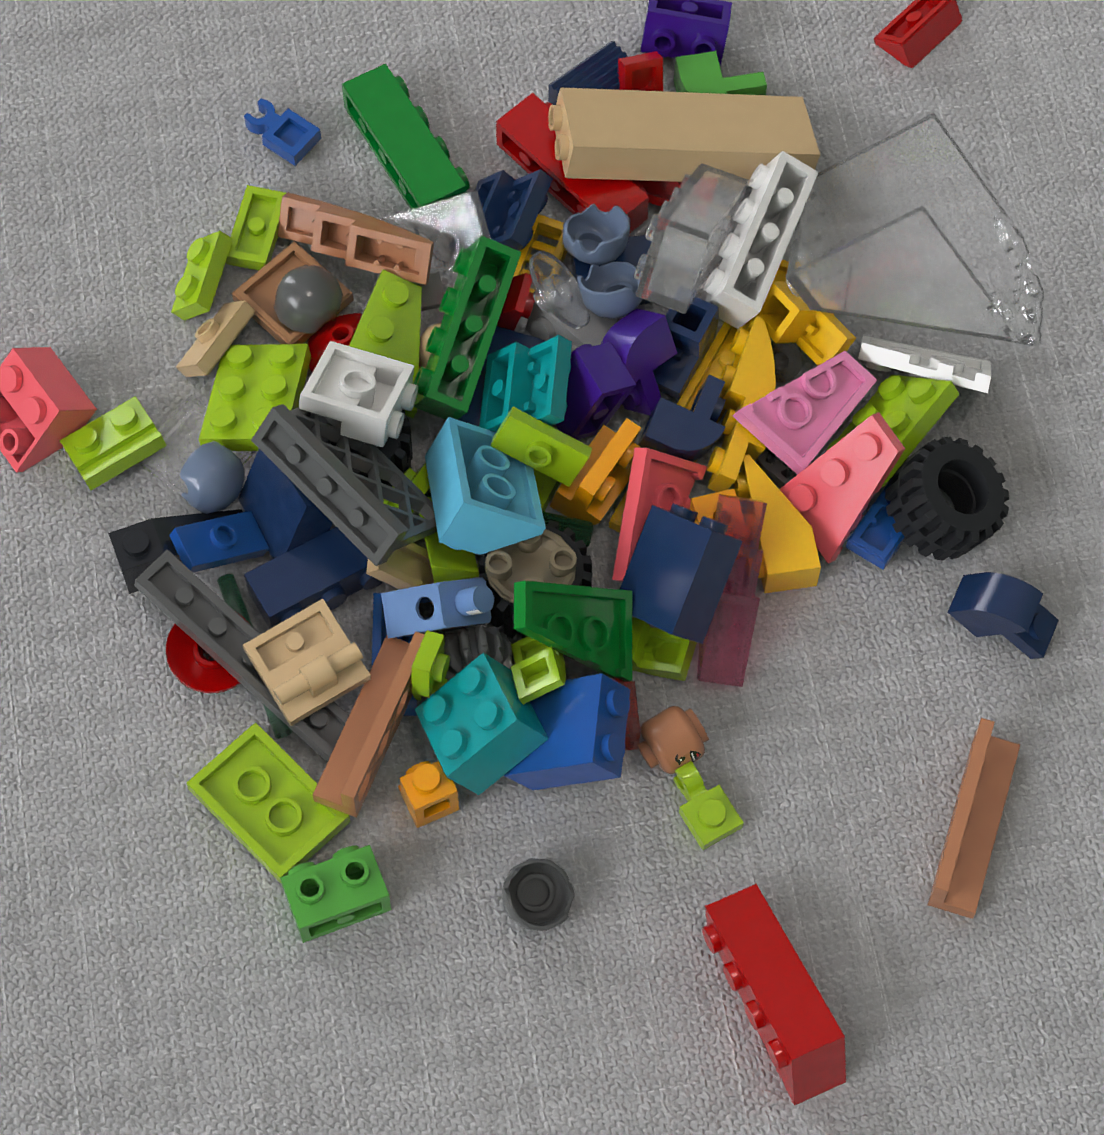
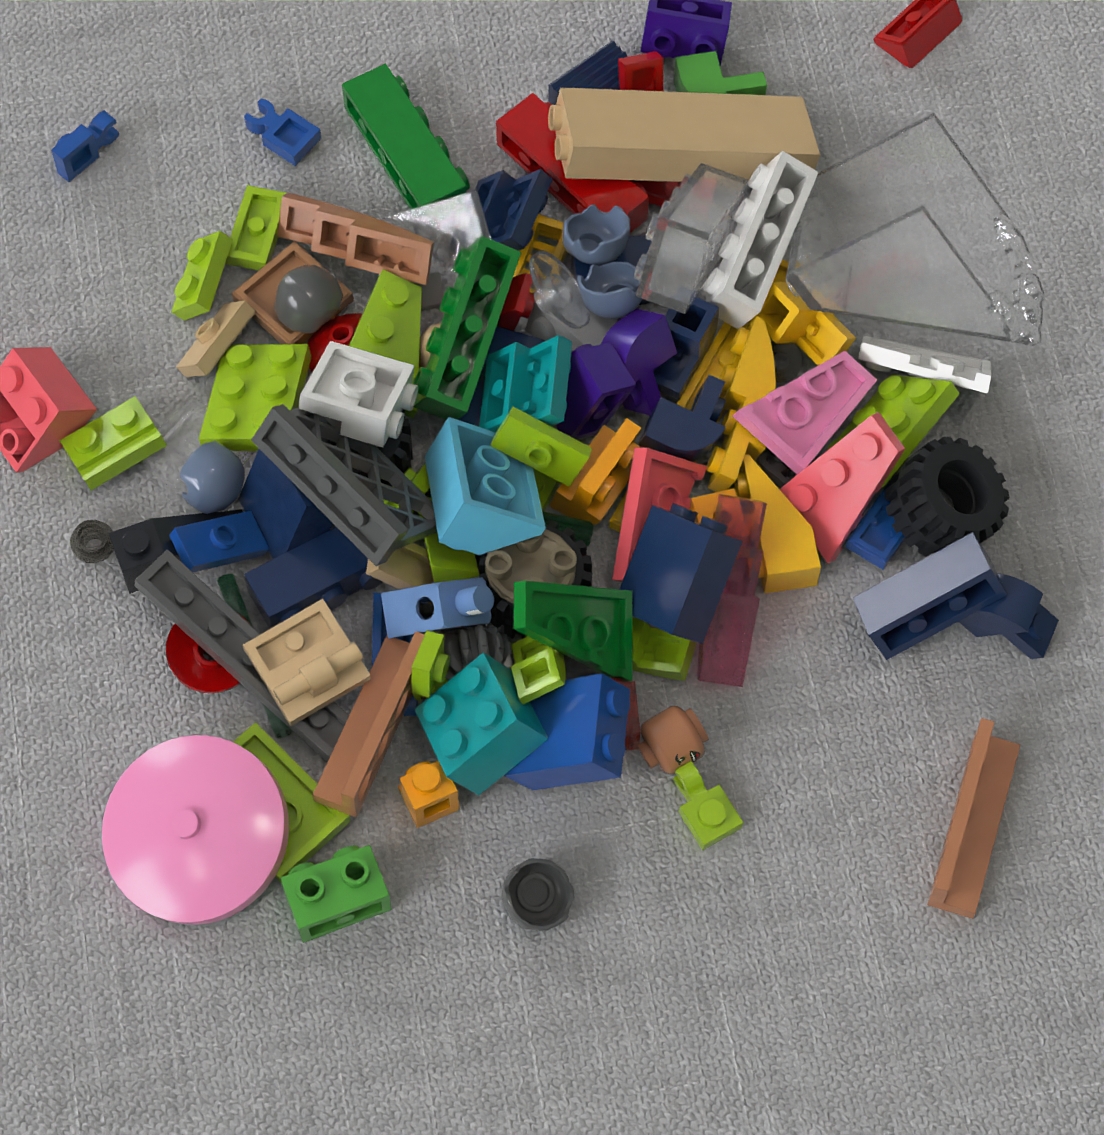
red wedge [702,884,846,1106] -> none
none -> blue plate [51,110,120,182]
none -> clear smoke plate [70,520,114,563]
none -> bright pink dish [102,735,289,925]
none -> brick [853,532,1008,660]

